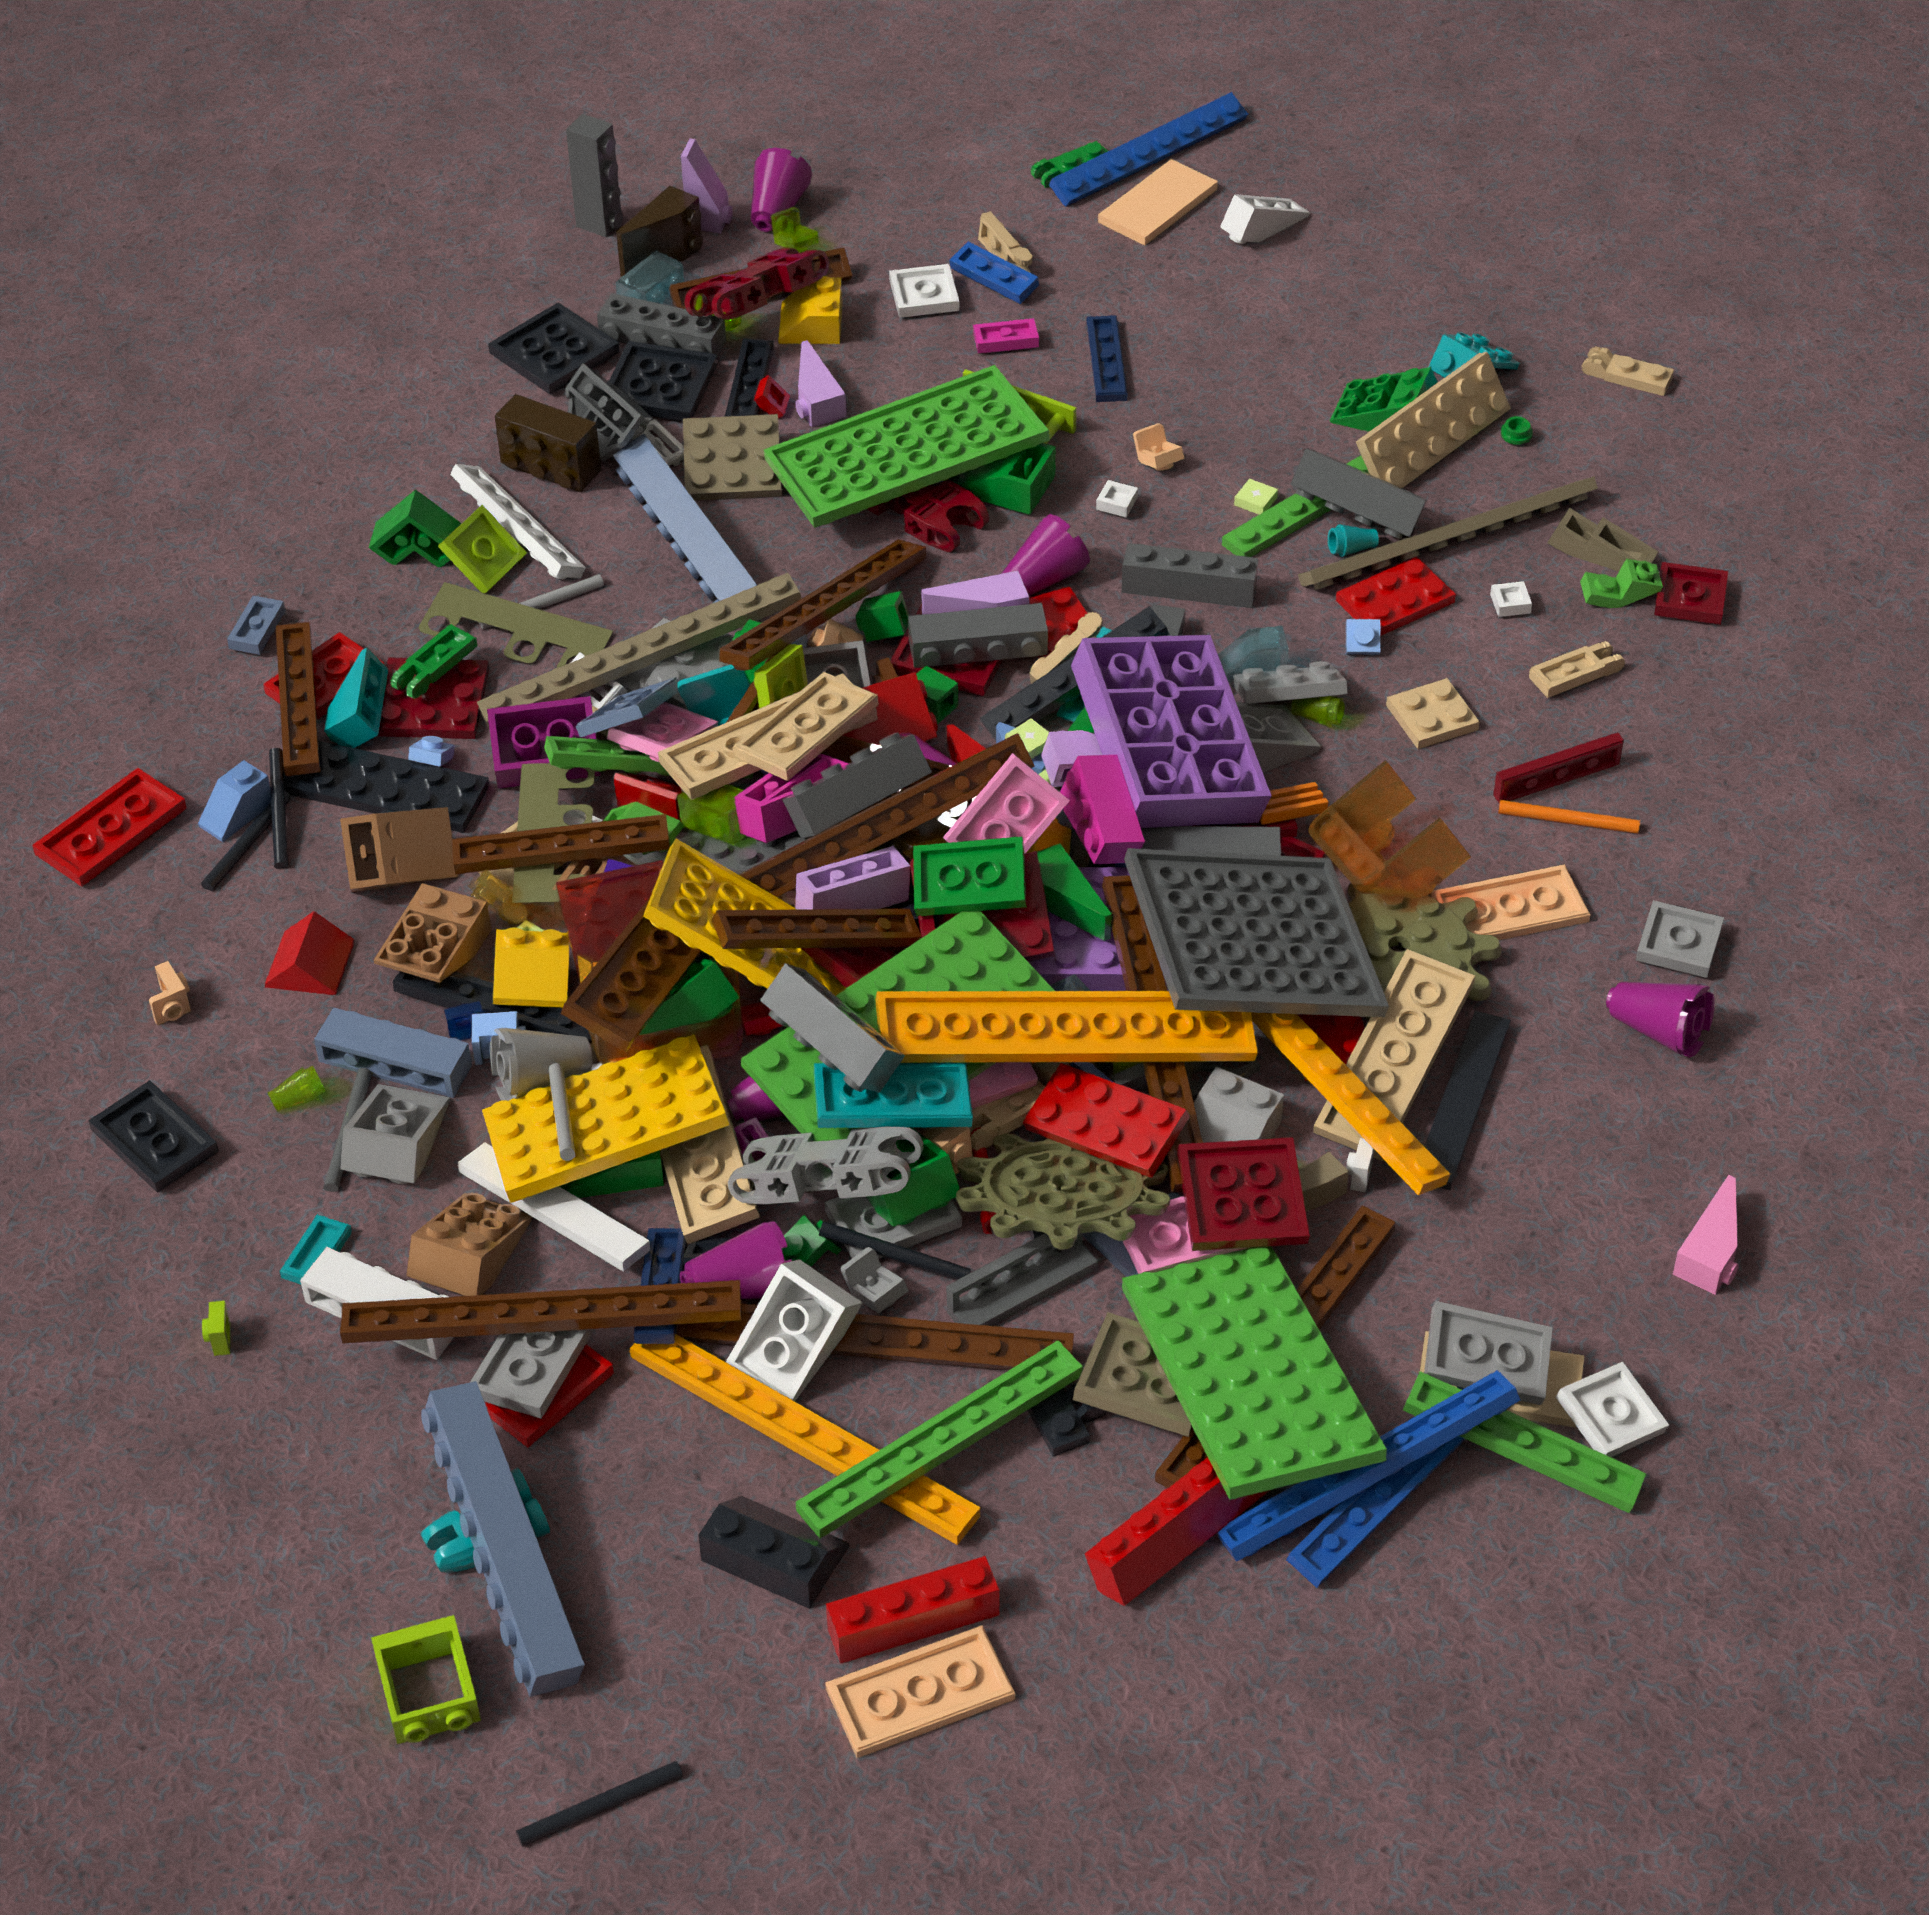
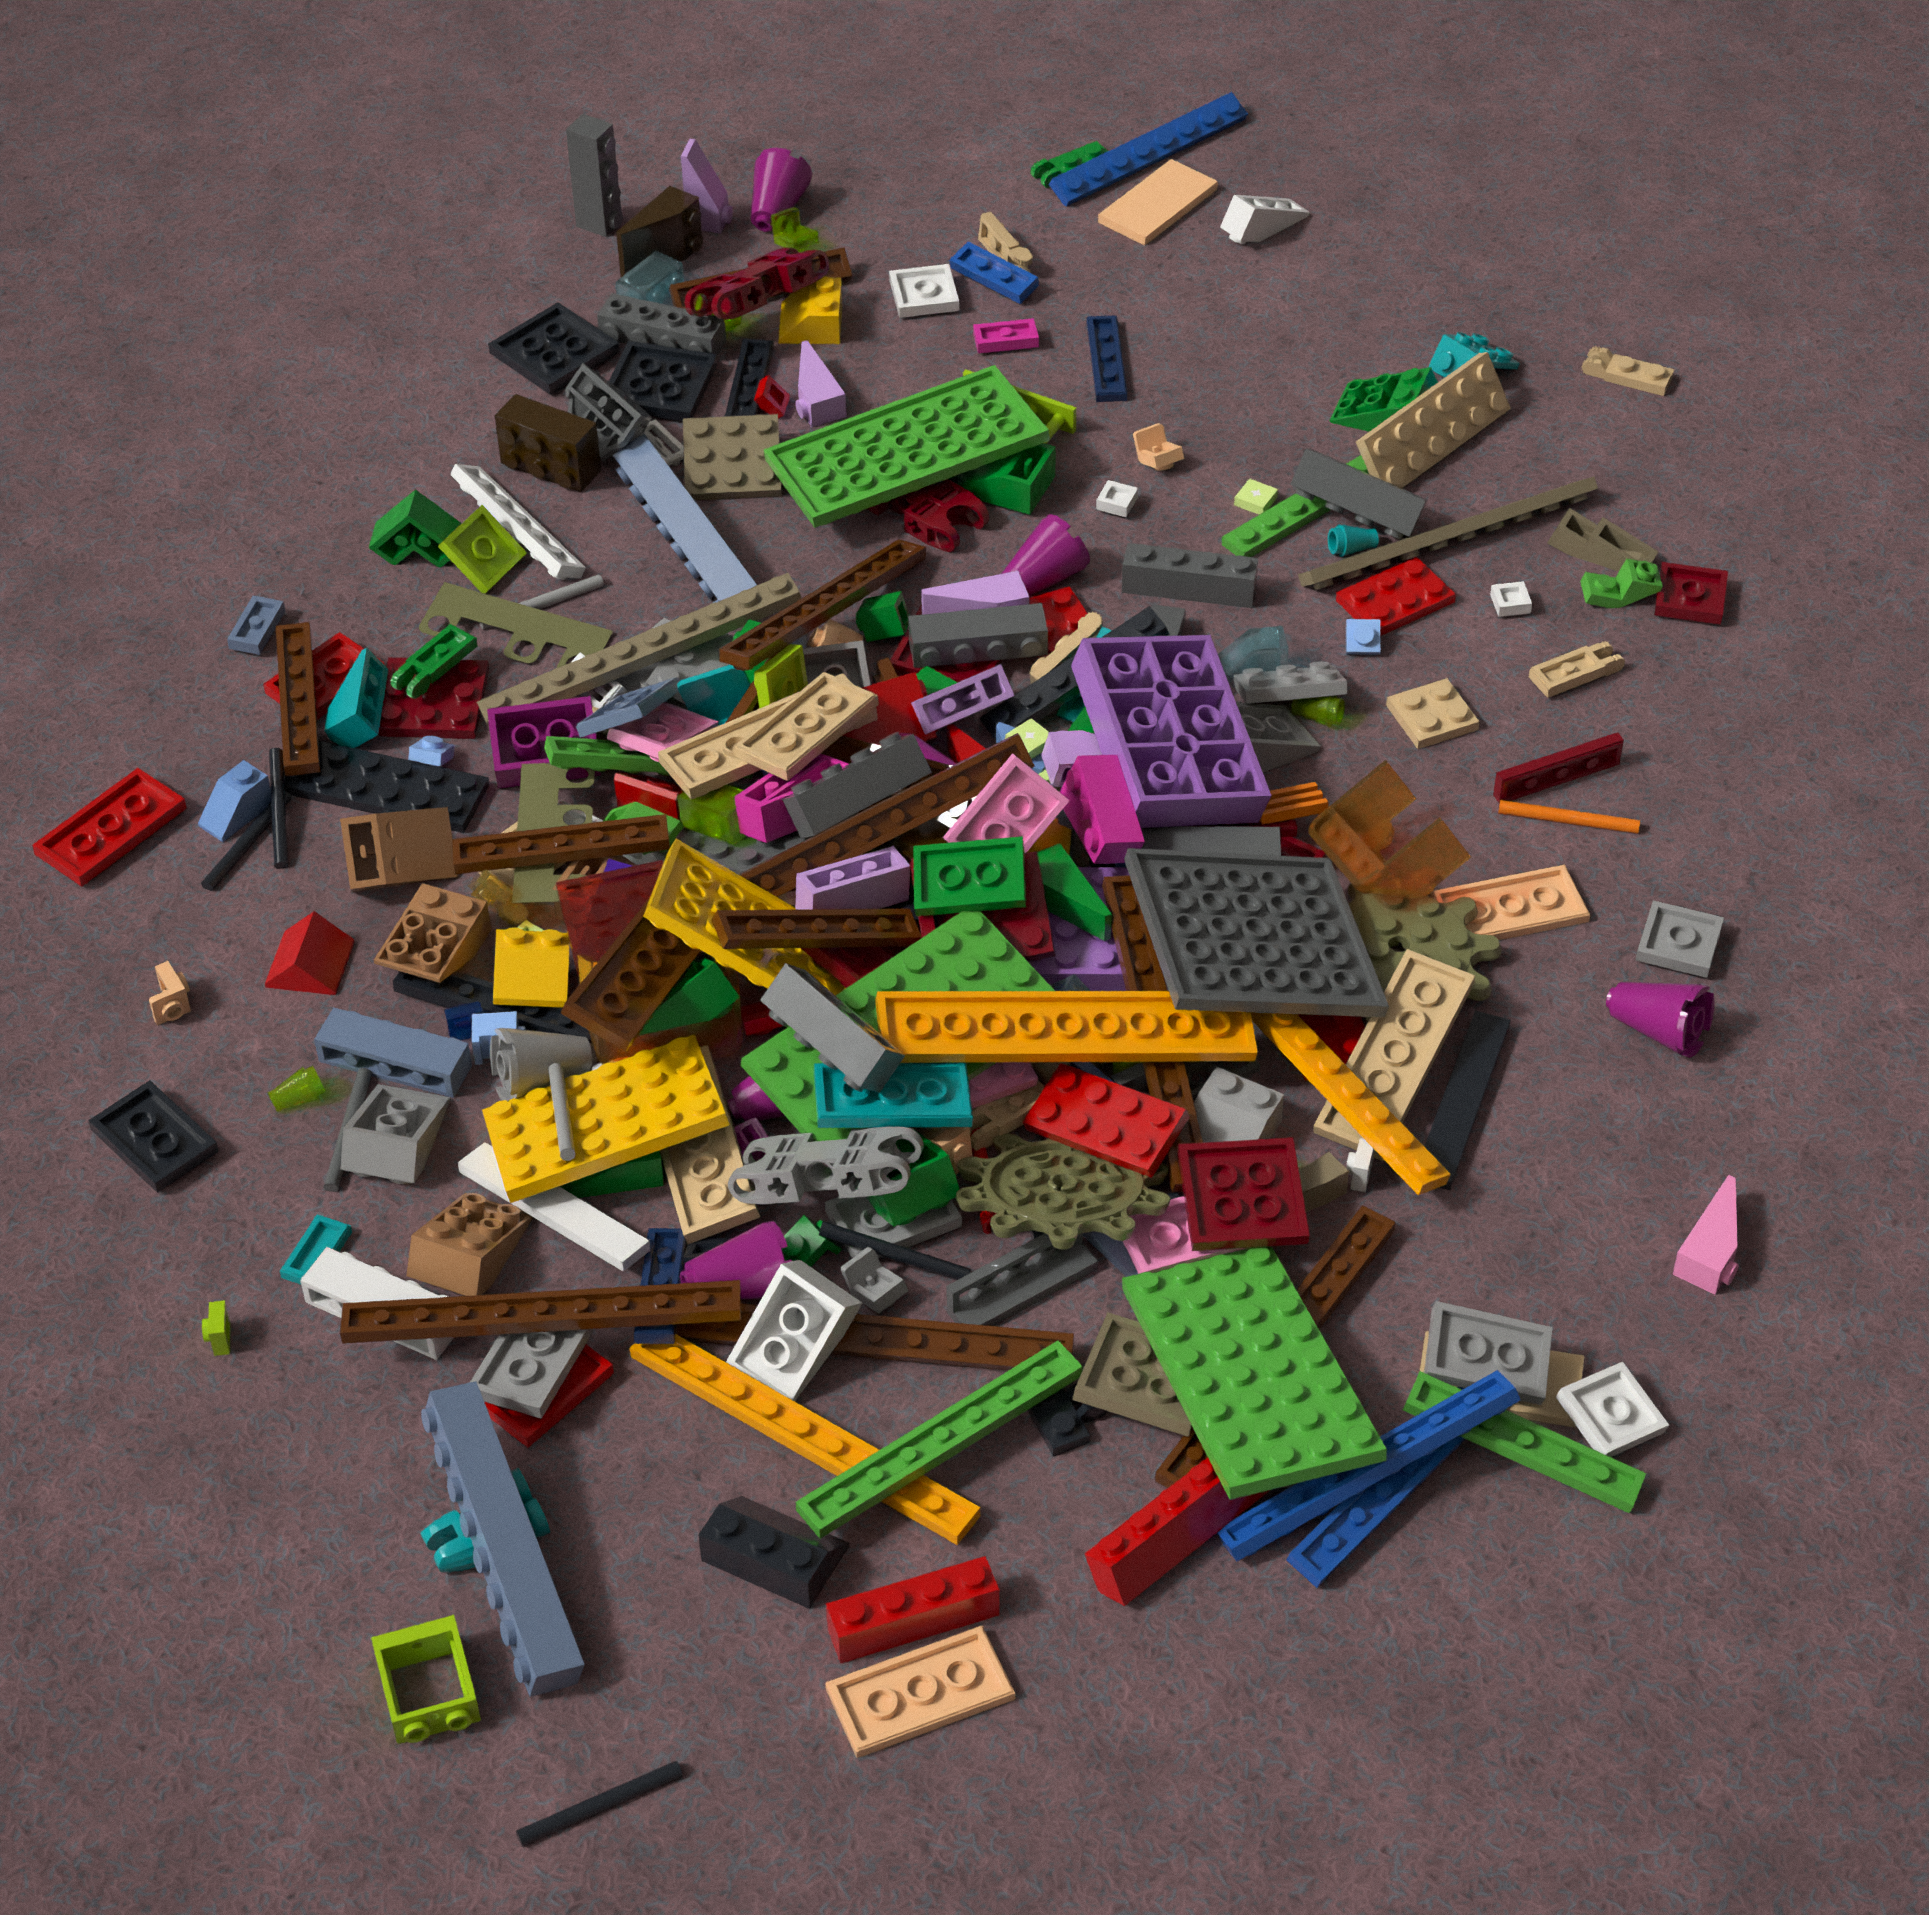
green plate [1501,416,1533,445] -> none
none -> lavender slope [911,664,1015,734]

